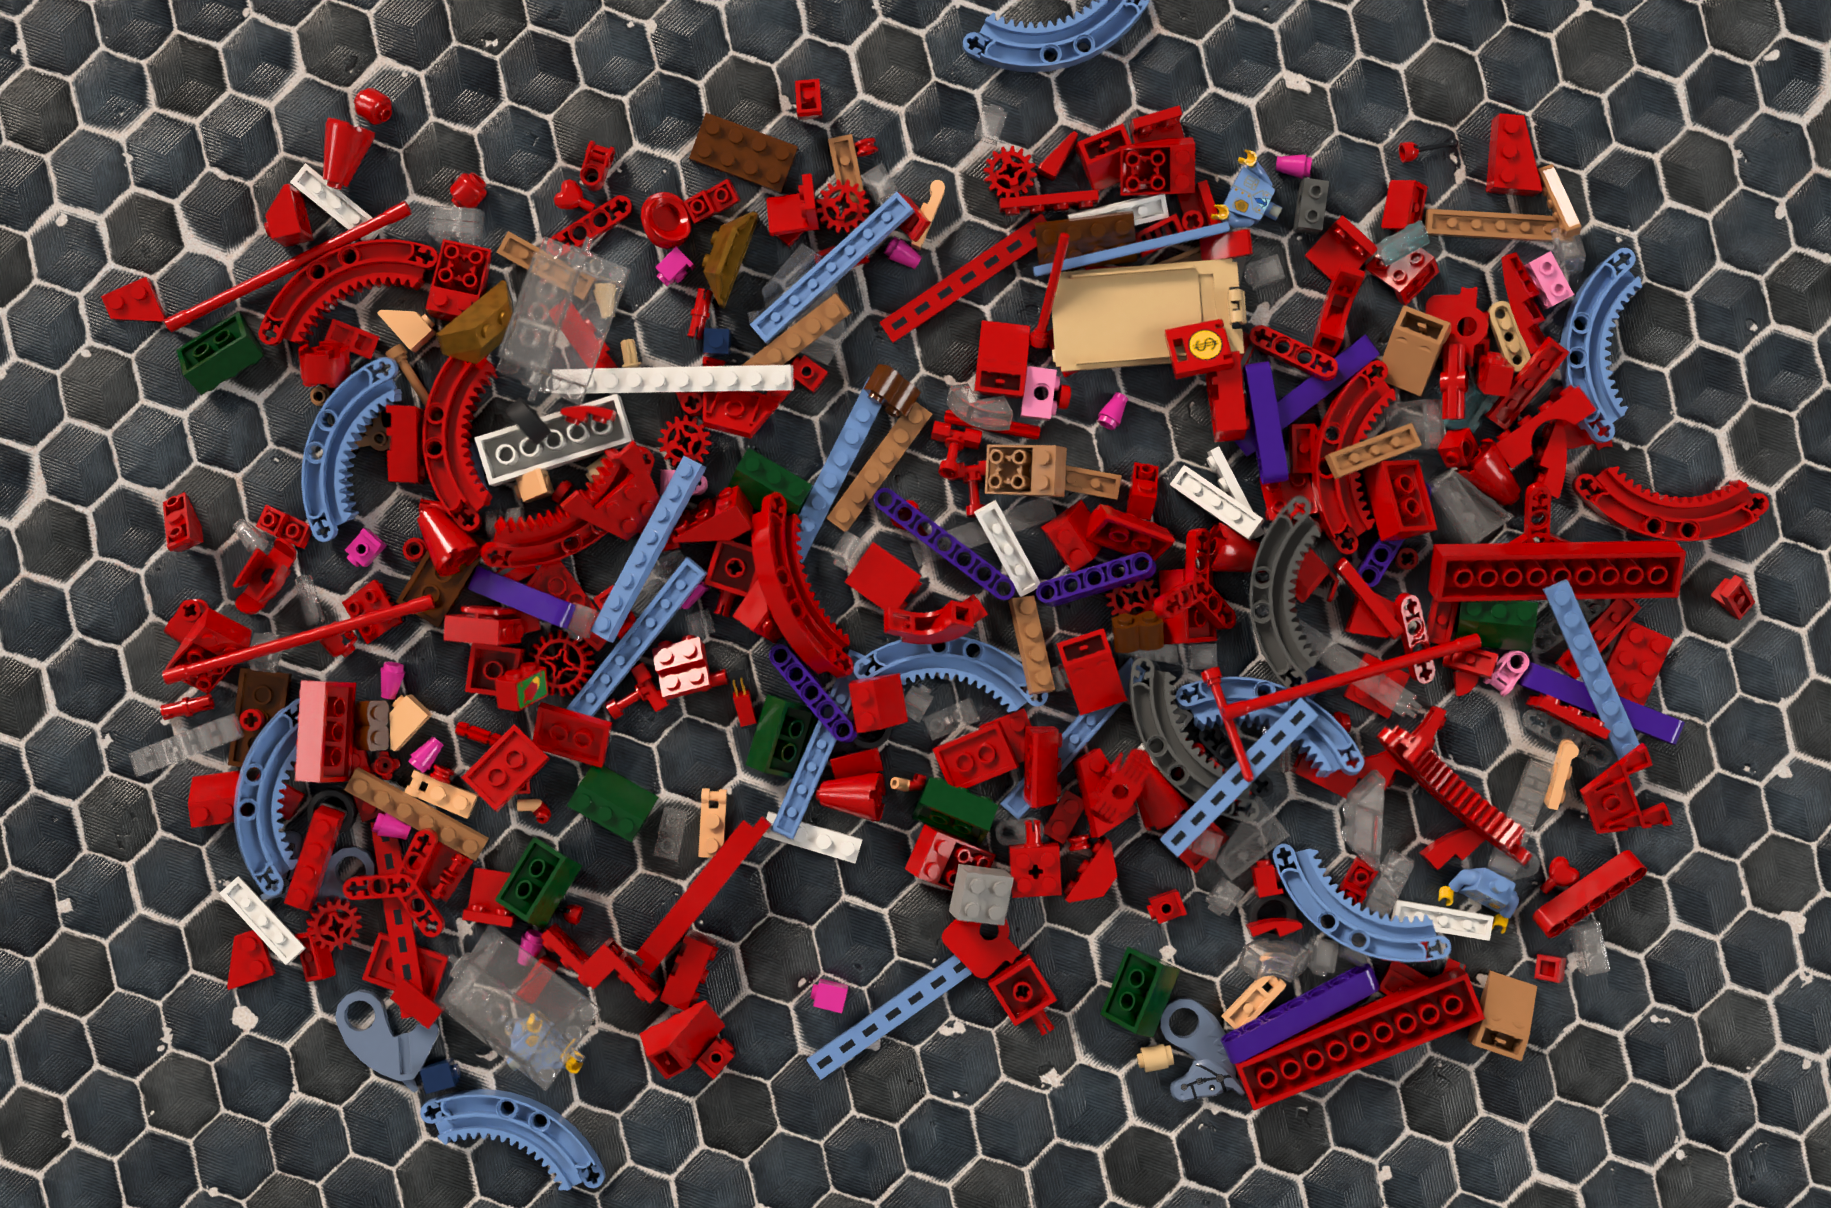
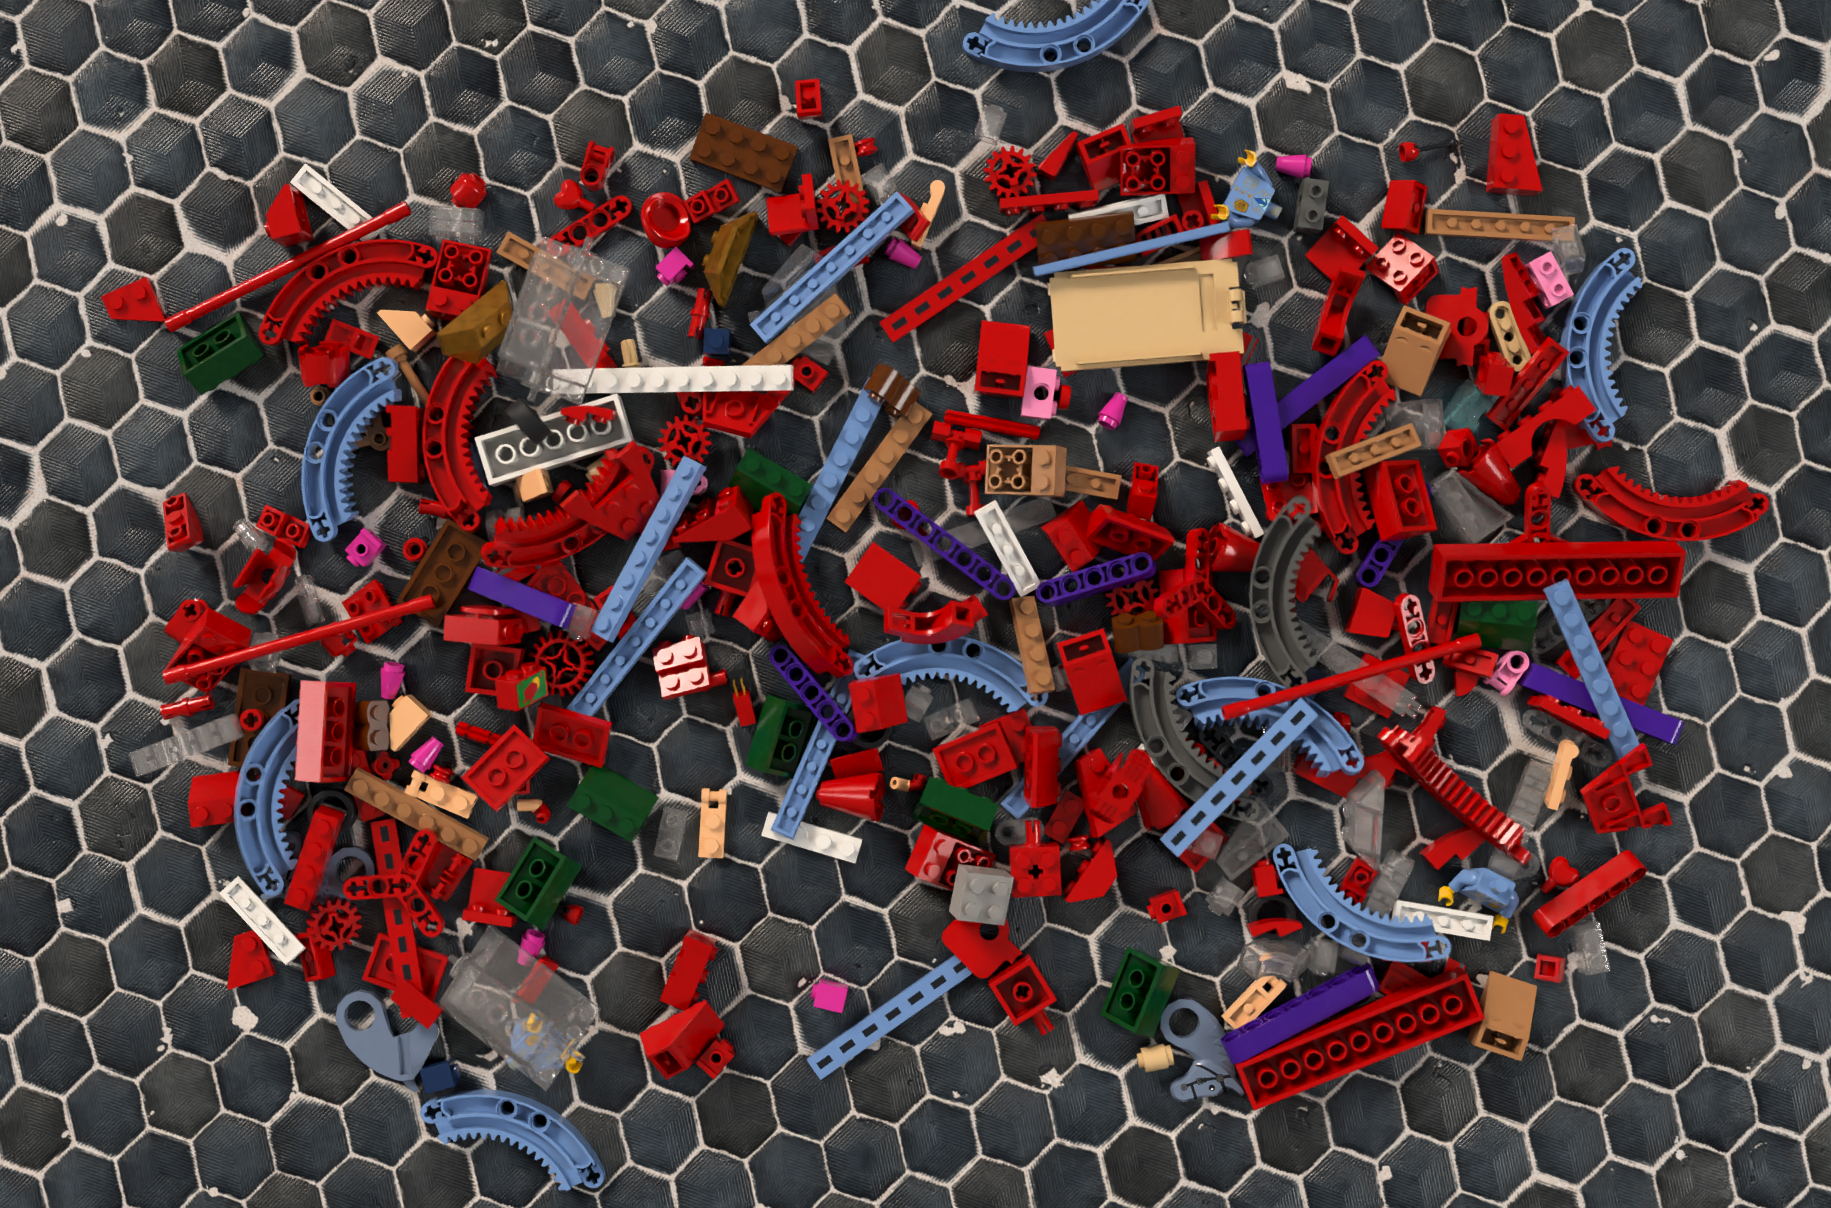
red cone [323,118,375,190] -> none
red head [354,88,392,125] -> none
dark pink cone [372,813,411,840] -> none
red cone [417,507,481,577] -> none
red bracket [541,923,662,1003] -> none
red bar [605,662,670,719] -> none
red gear [636,816,772,977] -> none
clear brick [831,530,868,571] -> none
clear brick [947,383,1013,431] -> none
red piece [1029,233,1070,348] -> none
red container [1164,319,1235,379] -> none
white plate [1170,465,1264,541] -> none
red piece [1201,667,1254,782] -> none
red beam [1250,325,1338,381] -> none
red beam [1333,557,1404,640] -> none
clear light blue bracket [1376,220,1430,267] -> none
red bush [1394,548,1419,570] -> none
red piece [1440,344,1468,420] -> none
piece [1538,164,1581,239] -> none
red slope [1711,575,1755,620] -> none

